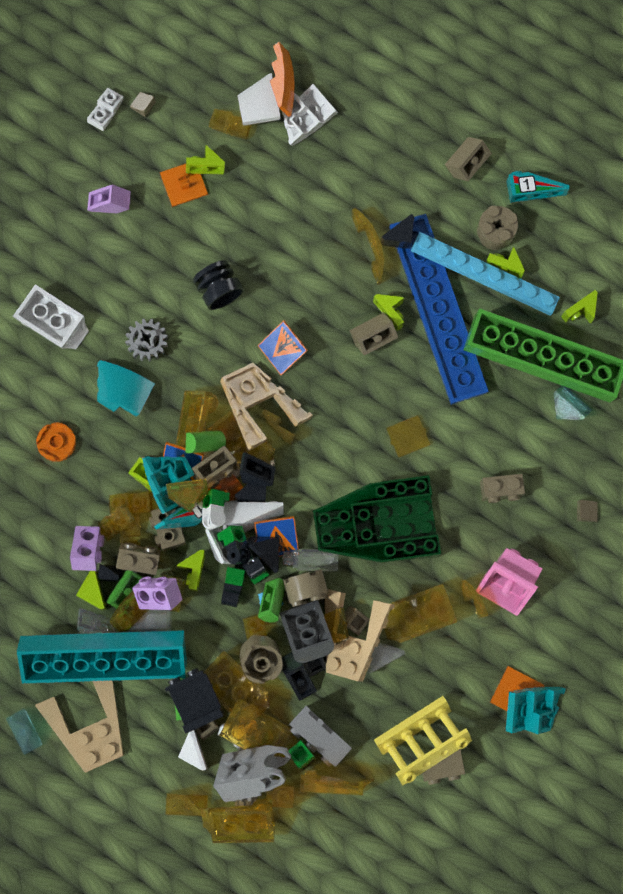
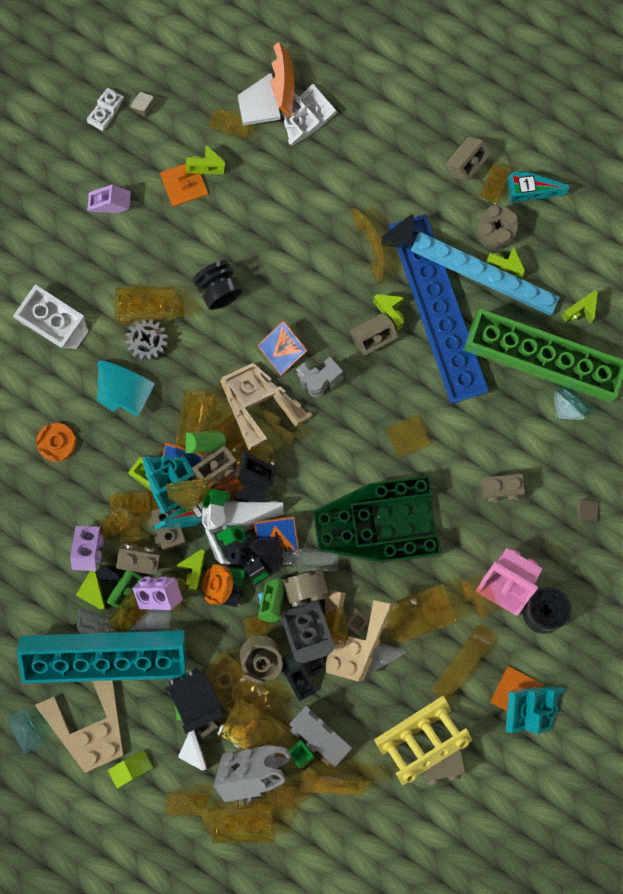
none -> lime slope [108,750,153,789]
none -> clear yellow slope [115,287,184,326]
none -> orange tile [201,564,233,605]
none -> light grey hips [296,357,344,398]
none -> clear yellow slope [431,625,495,702]
none -> clear yellow slope [479,163,511,204]
none -> black wheel [522,587,571,634]

